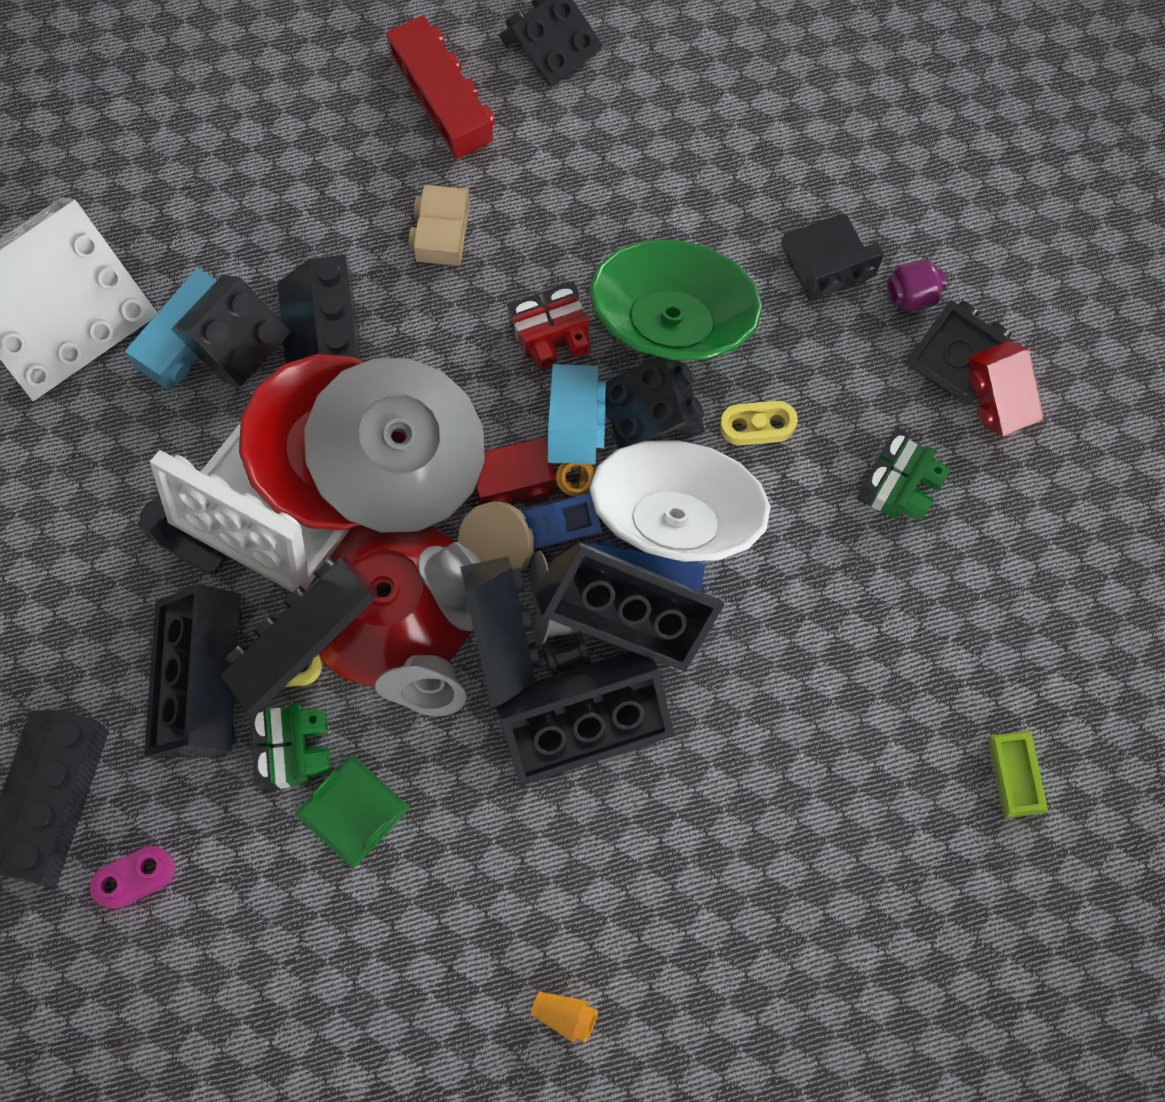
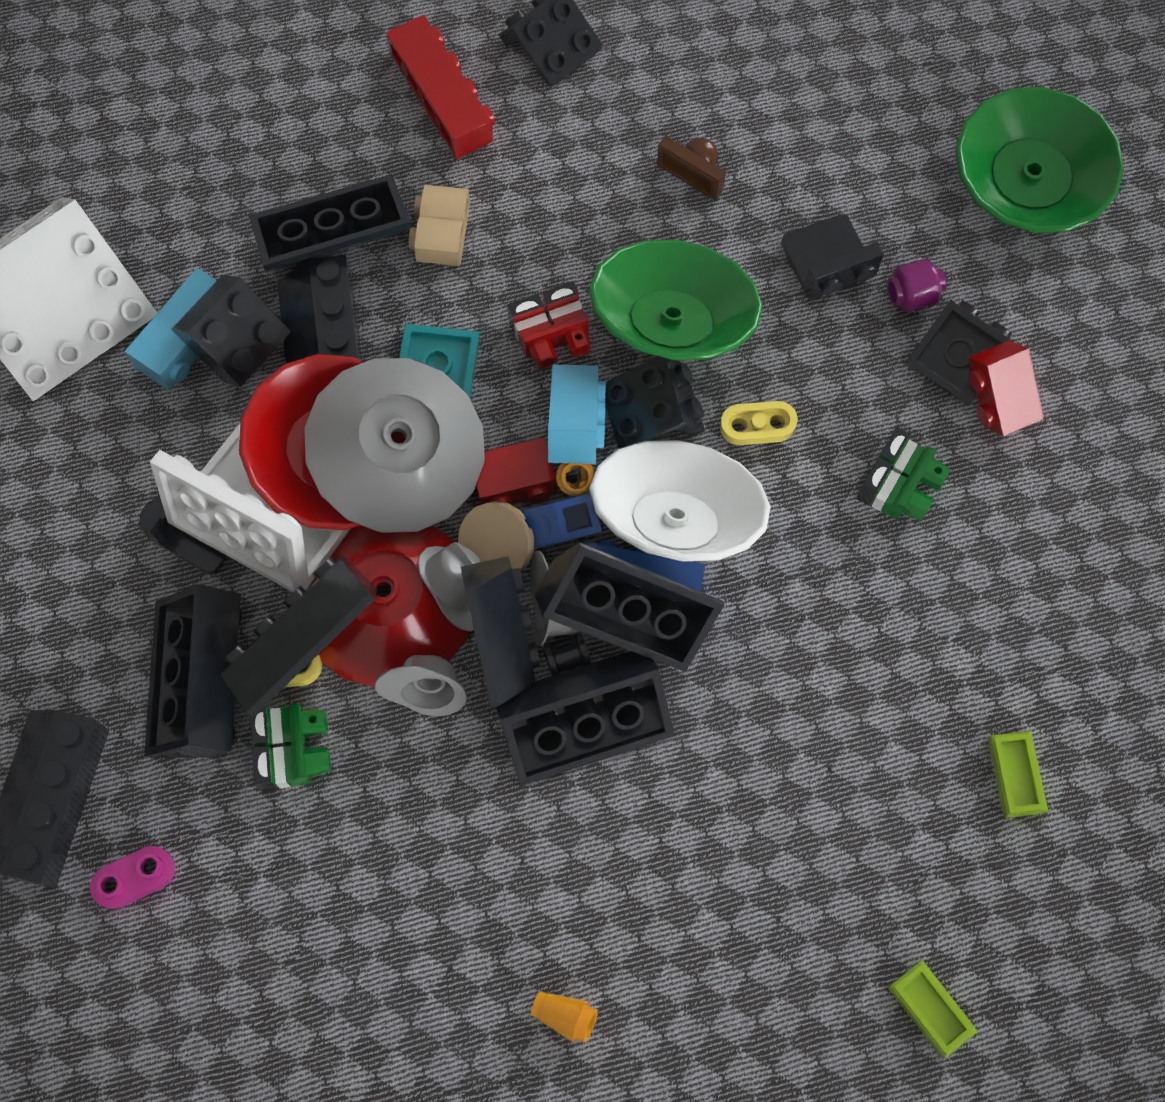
green piece [294,753,411,870] -> none
none -> black slope [249,174,412,272]
none -> teal tile [399,324,480,400]
none -> reddish brown tile [657,135,726,200]
none -> lime tile [887,960,978,1059]
none -> green dish [955,87,1124,233]

